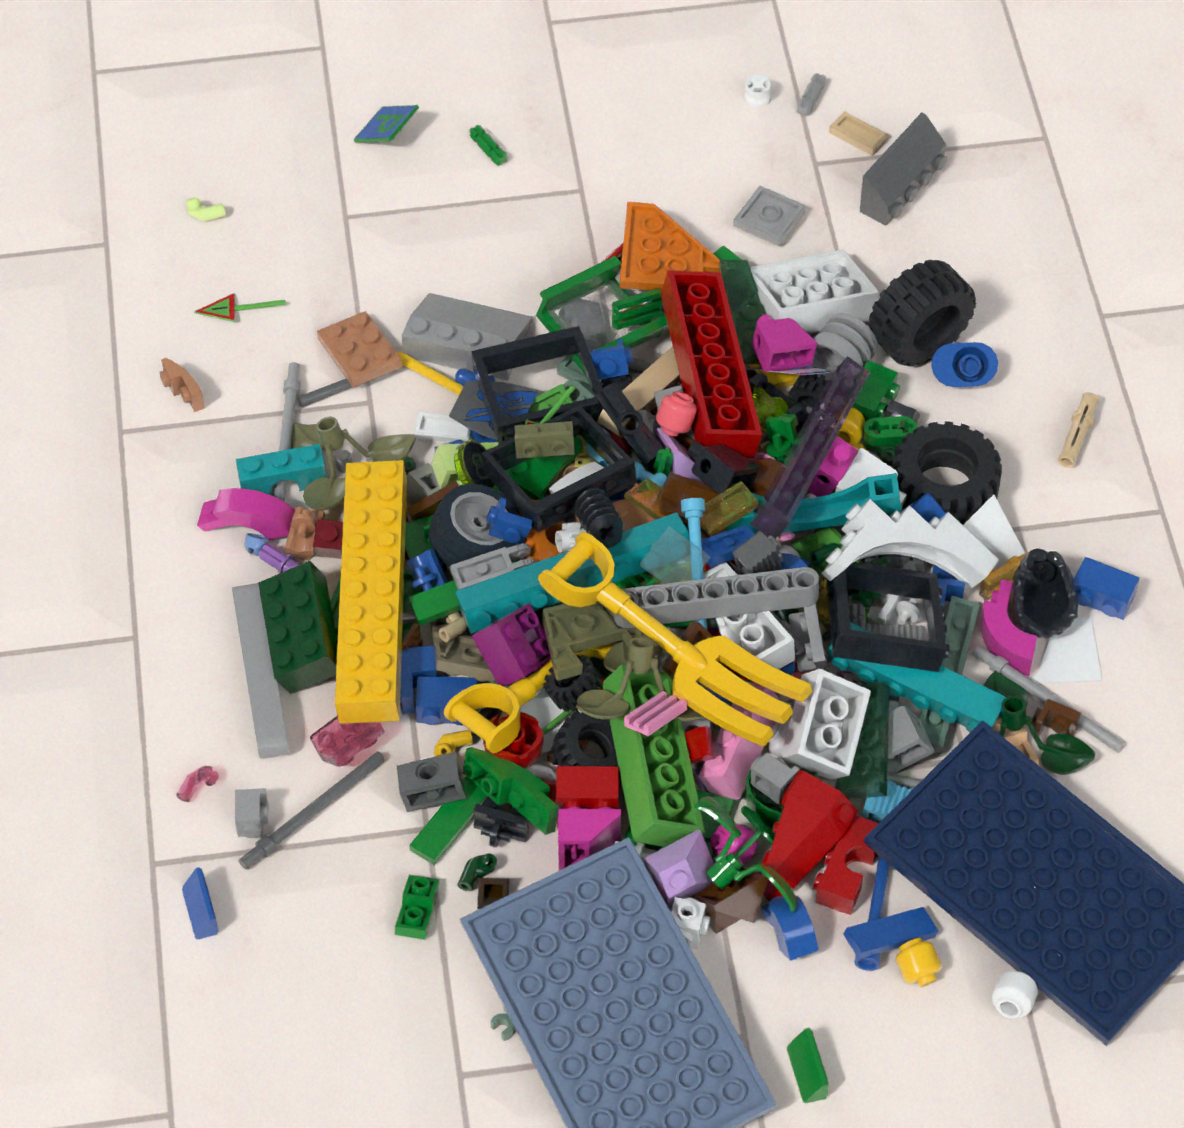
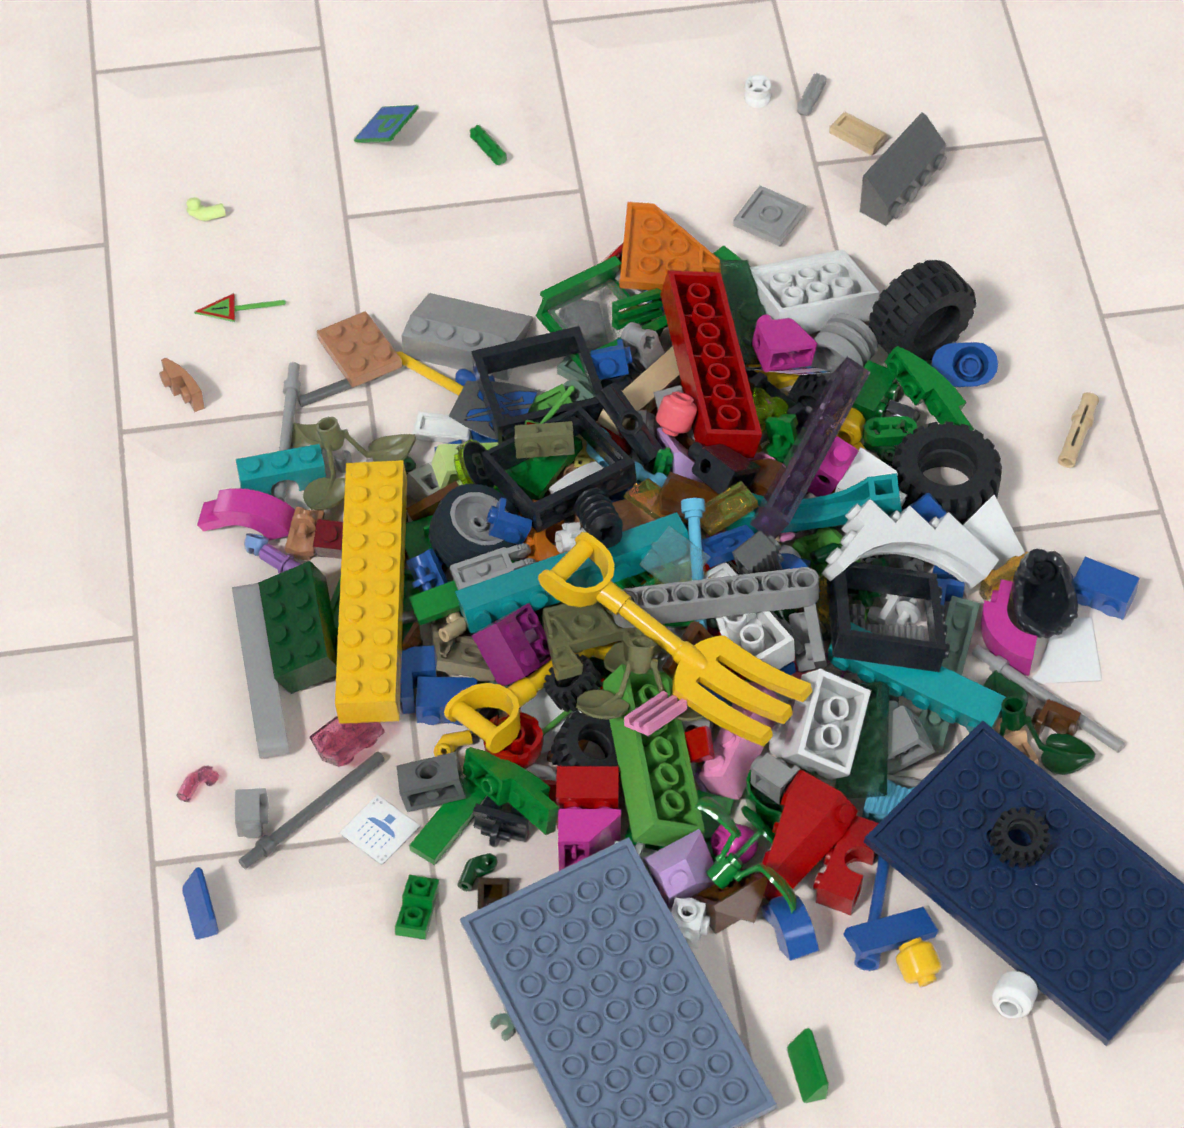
none -> white sticker [339,794,420,865]
none -> light grey piece [621,322,666,375]
none -> green slope [884,346,974,431]
none -> black tyre [989,807,1050,868]

